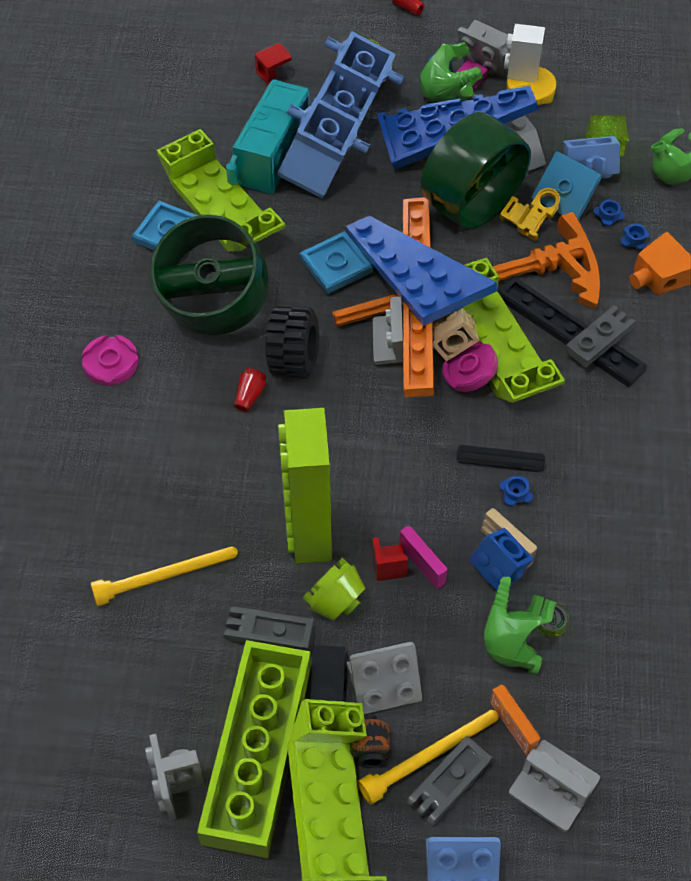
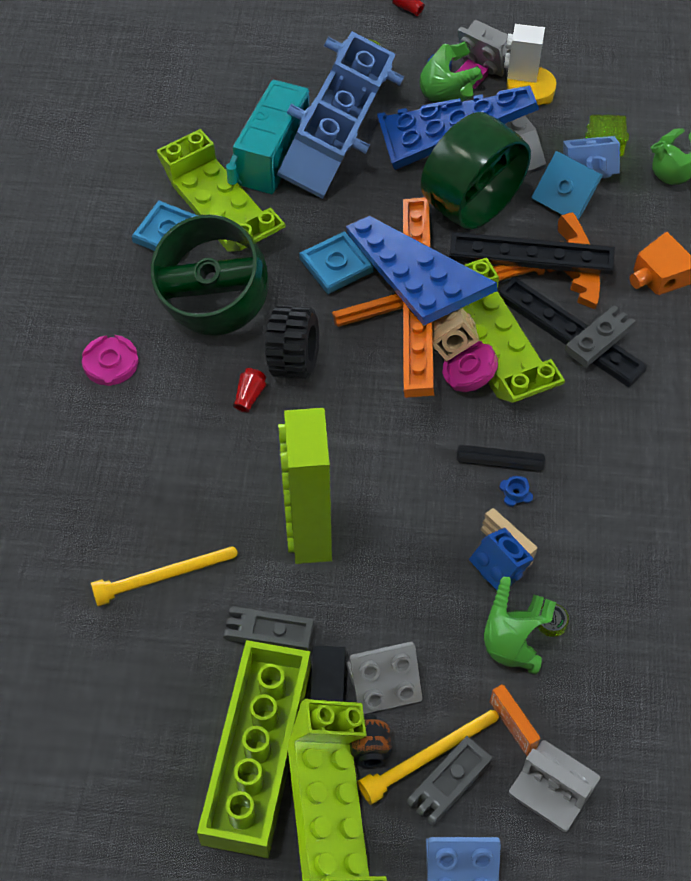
light grey bracket [145,734,205,821] -> none
red panel [255,43,292,86] -> none
lime cone [302,557,365,621] -> none
red panel [372,537,408,581] -> none
light grey bracket [373,296,403,365] -> none
dark pink tile [399,525,447,590] -> none
yellow piece [500,188,560,241] -> none
blue plate [593,200,625,226] -> none
blue plate [620,224,650,250] -> none
none -> black tile [449,232,615,275]

